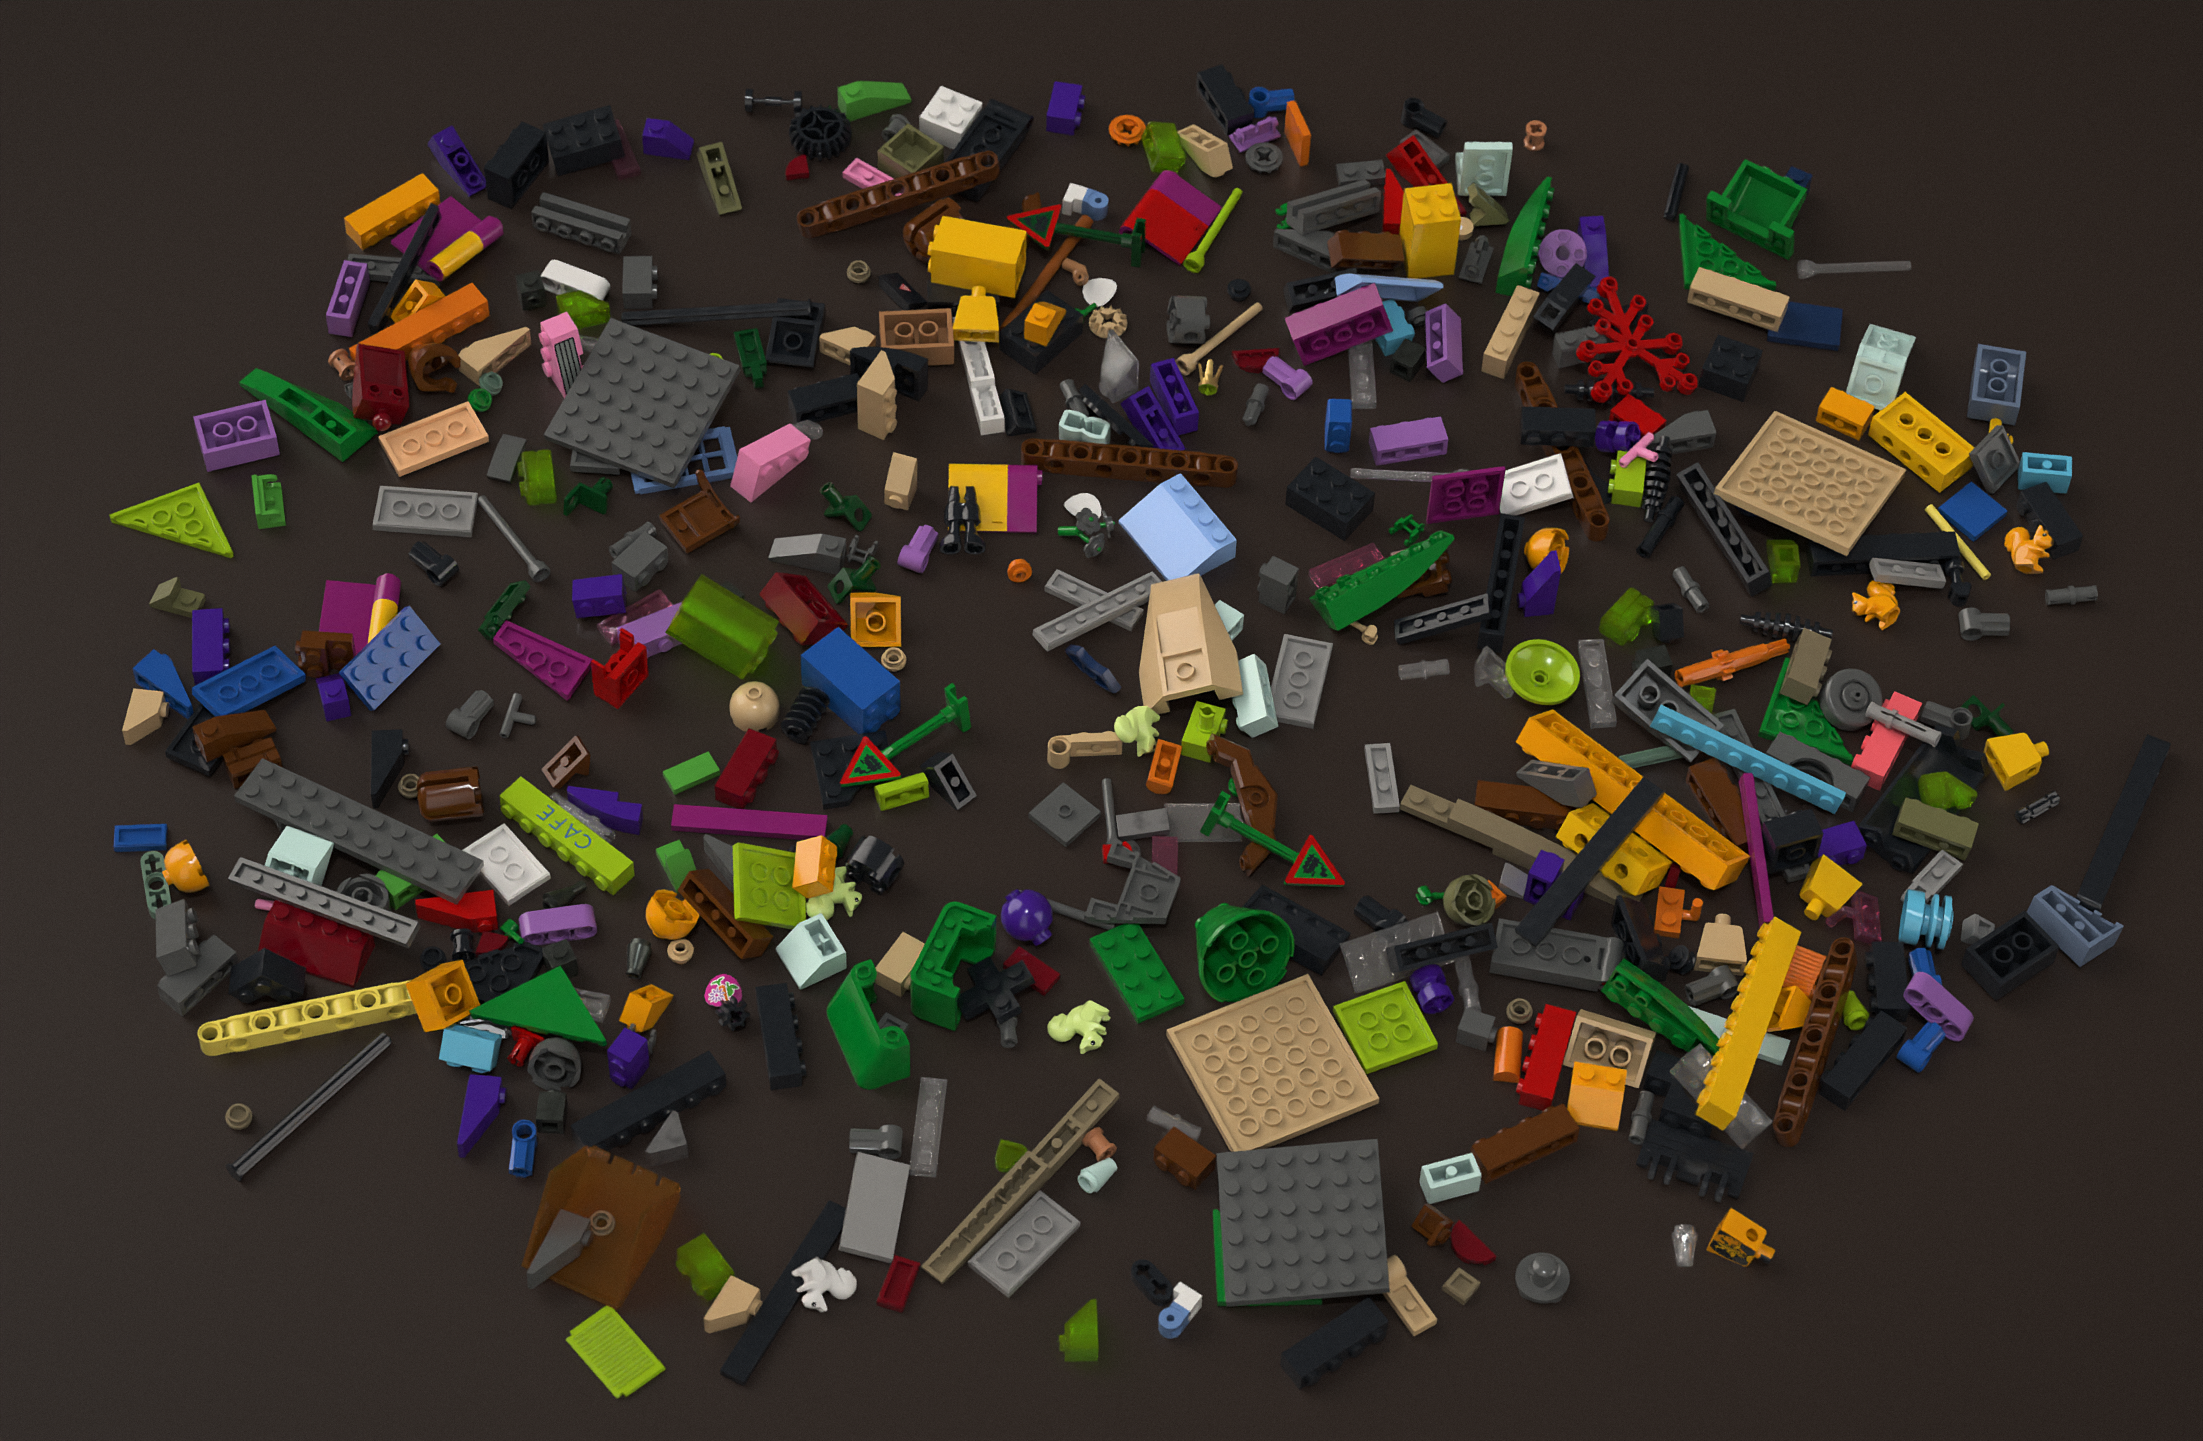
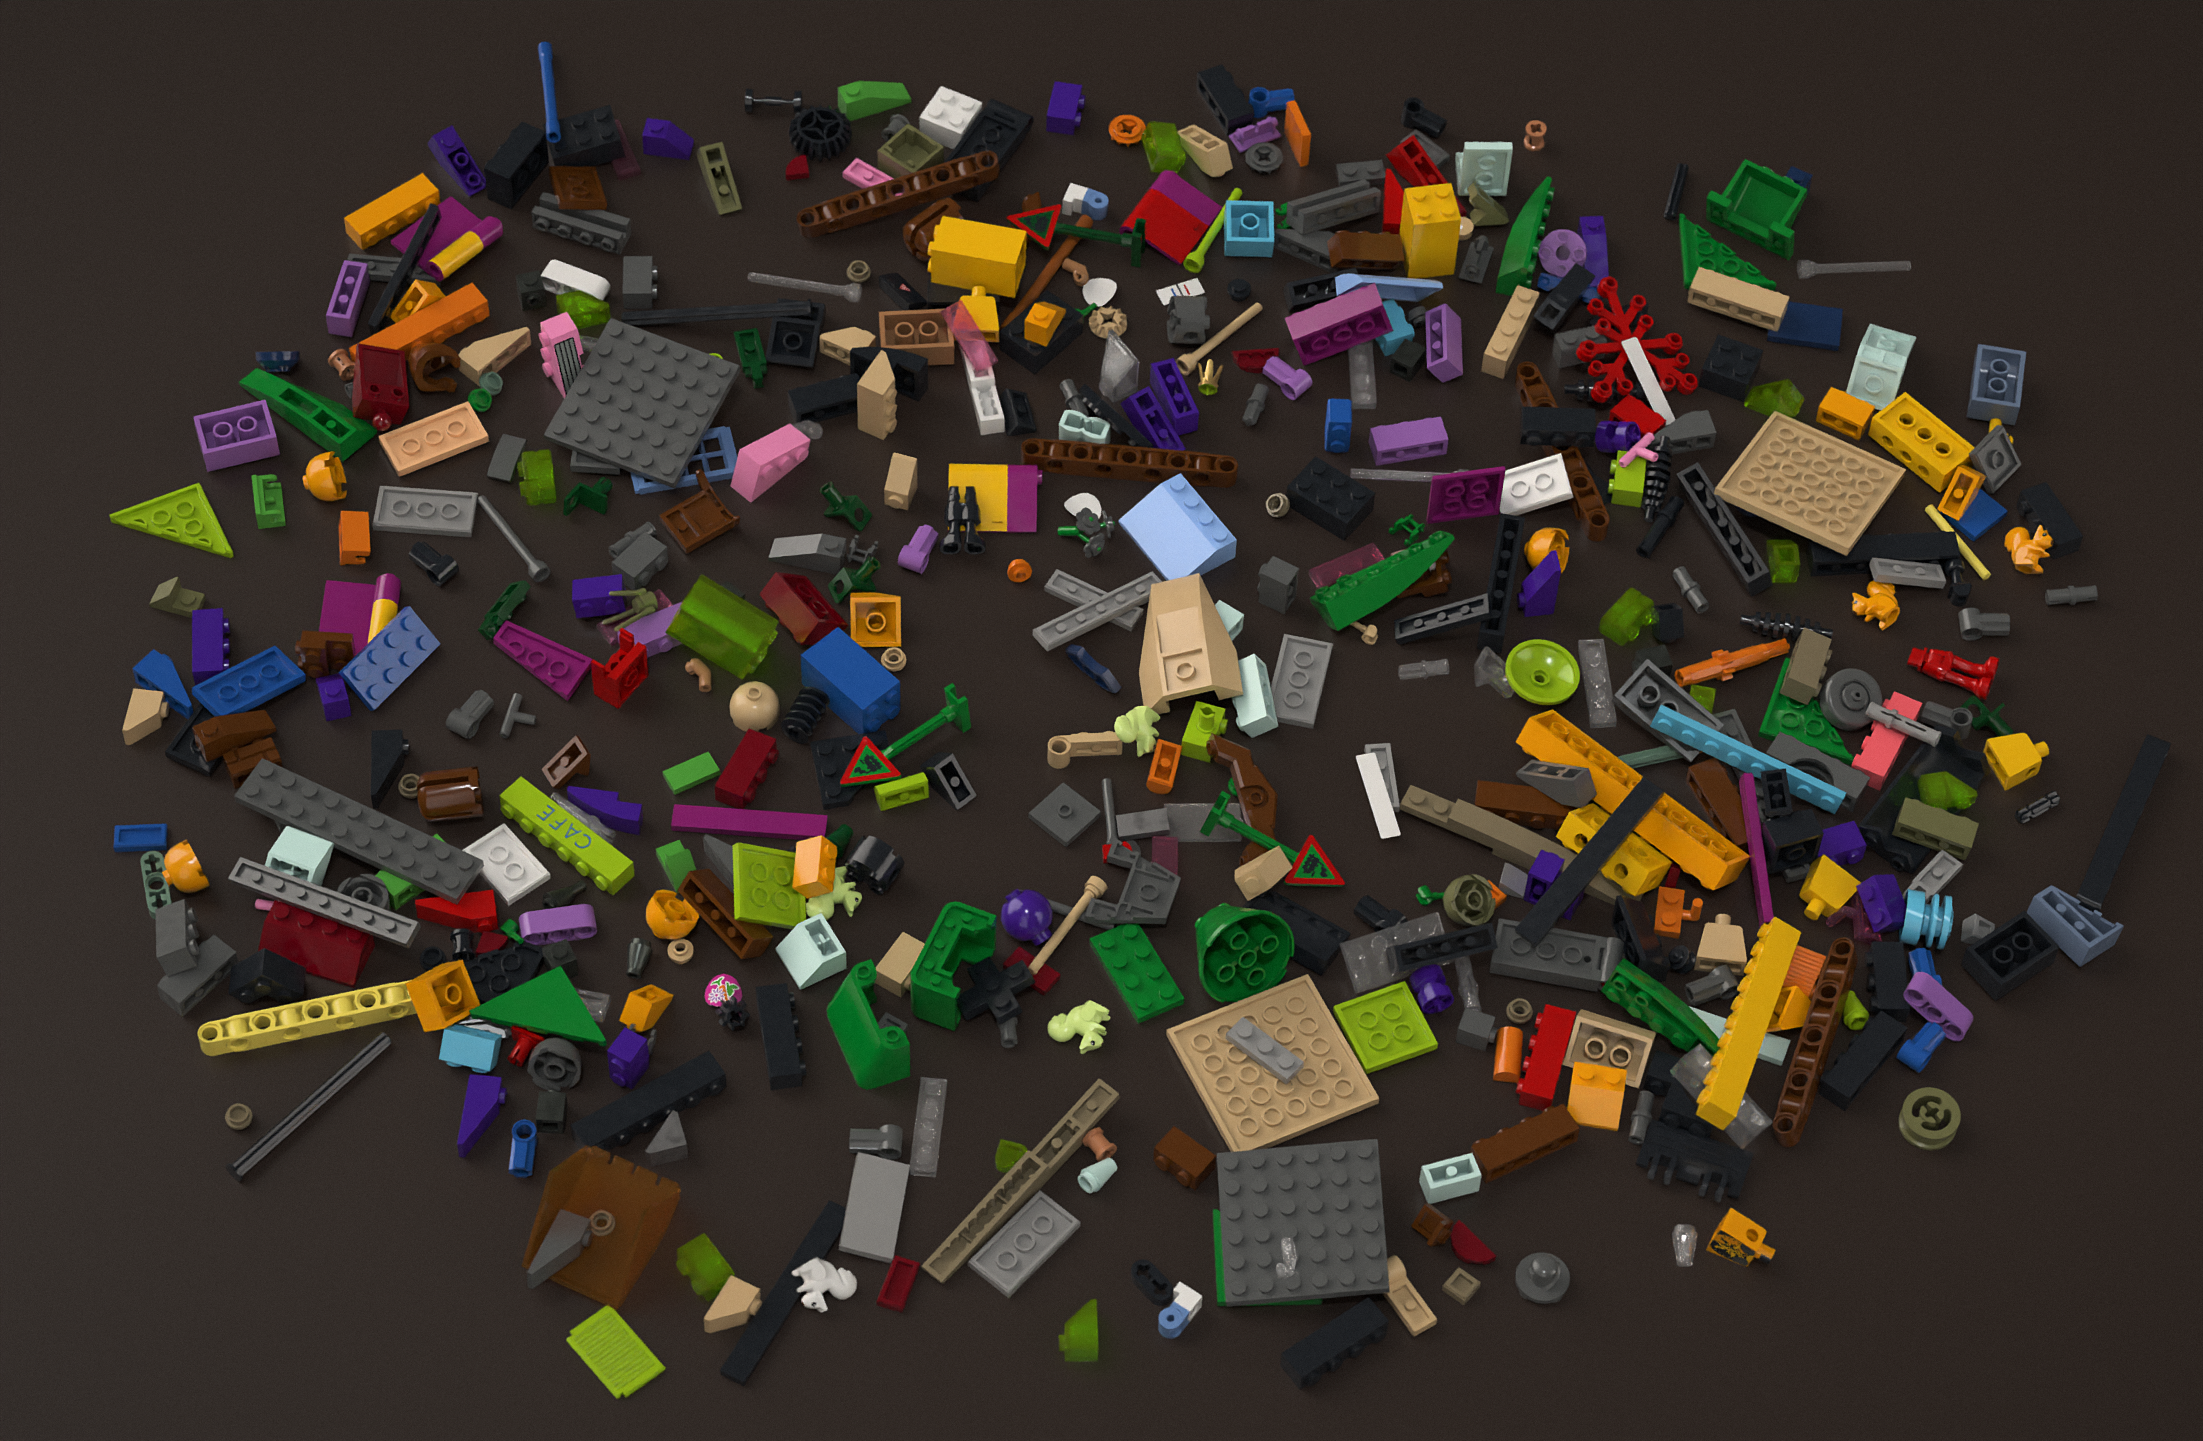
clear pin [1147,1105,1202,1141] -> none
medium azure brick [2018,452,2072,494] -> none
none -> dark blue piece [255,351,300,372]
none -> light orange cylinder [303,451,347,501]
none -> orange hinge [338,511,370,565]
none -> blue piece [538,42,561,143]
none -> reddish brown tile [548,166,607,210]
none -> olive plant [603,588,658,632]
none -> medium nougat arm [685,658,712,692]
none -> clear piece [748,272,862,303]
none -> clear pink tile [941,300,998,374]
none -> tan piece [1028,876,1107,974]
none -> white sticker [1156,278,1205,305]
none -> medium azure brick [1224,200,1274,257]
none -> light grey plate [1226,1017,1304,1085]
none -> tan slope [1235,846,1292,901]
none -> dark tan plate [1266,493,1290,518]
none -> clear arm [1276,1237,1297,1278]
none -> white sticker [1356,753,1401,839]
none -> white sticker [1621,337,1675,426]
none -> clear neon green slope [1743,379,1805,418]
none -> black slope [1760,768,1793,817]
none -> dark purple brick [1856,874,1907,933]
none -> olive wheel [1898,1087,1961,1150]
none -> red piece [1907,647,2000,700]
none -> light orange slope [1937,465,1986,521]

